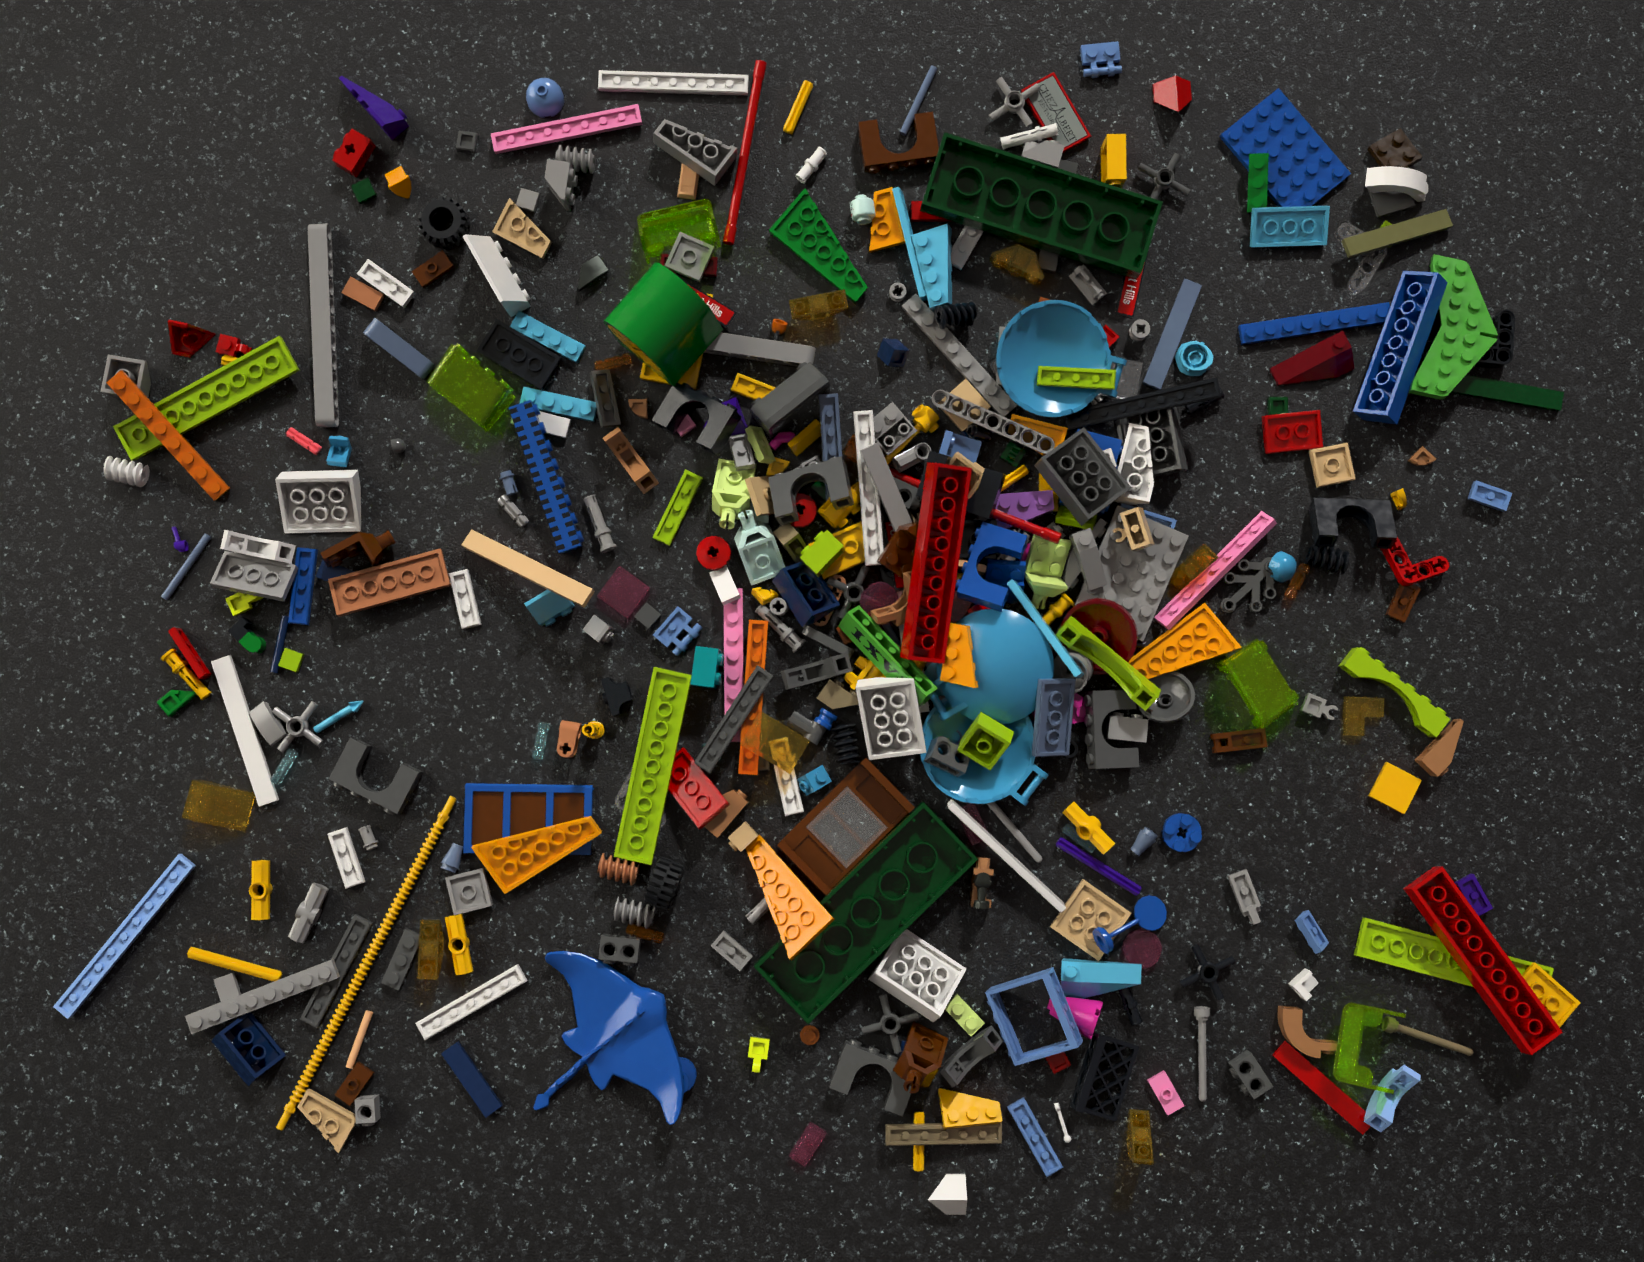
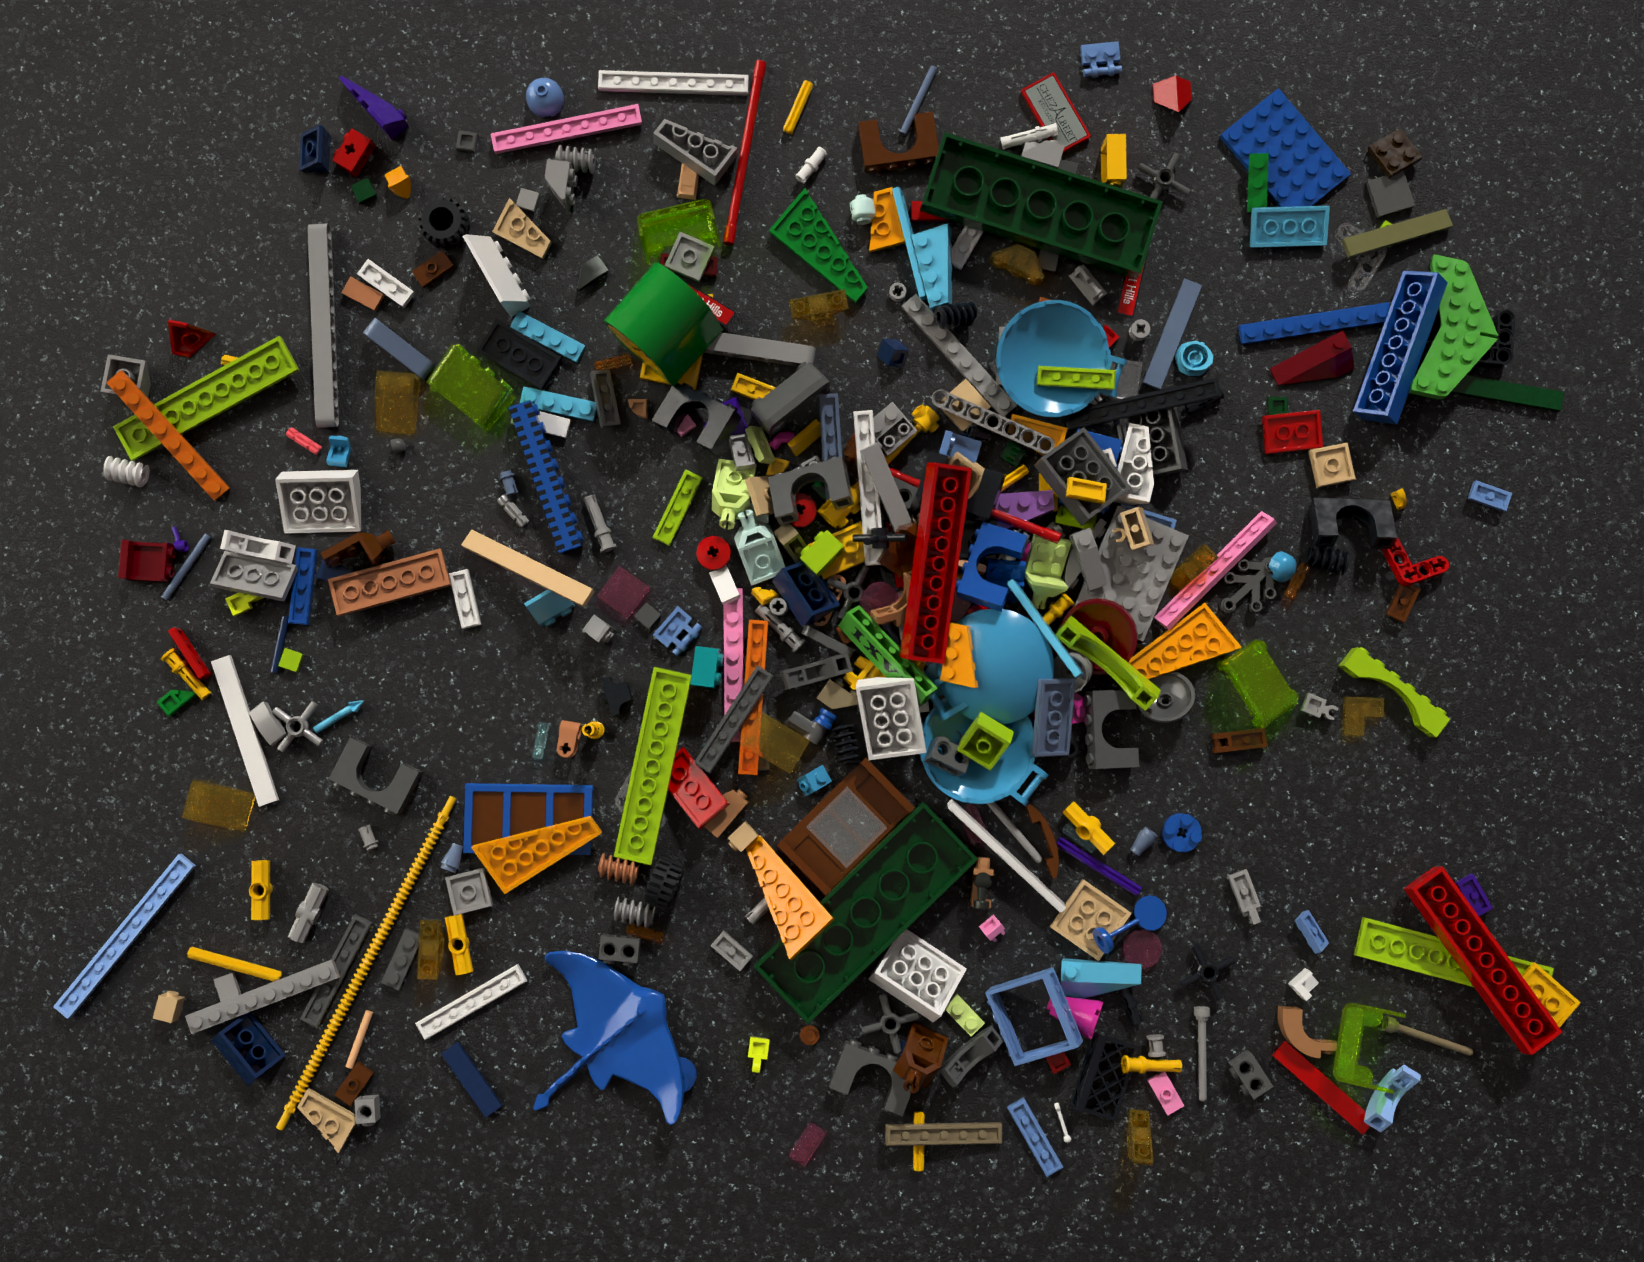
red plate [215,334,252,357] -> none
leg [228,617,266,653] -> none
clear light blue axle [270,749,298,785] -> none
white tile [327,827,365,889] -> none
medium nougat arch [603,427,659,494] -> none
white tile [768,737,804,816] -> none
orange hinge [771,319,788,334] -> none
light grey piece [892,443,931,473] -> none
white slope [928,1174,967,1215] -> none
yellow wing [938,1088,1003,1129] -> none
light grey bar [989,77,1040,128] -> none
light grey brick [1105,712,1149,743] -> none
white arch [1365,166,1428,202] -> none
yellow tile [1368,762,1422,814] -> none
medium nougat tile [1408,446,1436,466] -> none
medium nougat slope [1415,719,1464,777] -> none
none -> dark red panel [118,540,176,582]
none -> tan brick [153,991,185,1023]
none -> dark blue slope [299,125,331,172]
none -> clear yellow slope [375,371,420,434]
none -> black bar [852,527,908,549]
none -> bright pink tile [979,914,1005,942]
none -> reddish brown slope [1025,803,1059,878]
none -> yellow tile [1066,477,1107,504]
none -> yellow pin [1121,1055,1182,1074]
none -> light grey bush [1146,1034,1166,1057]

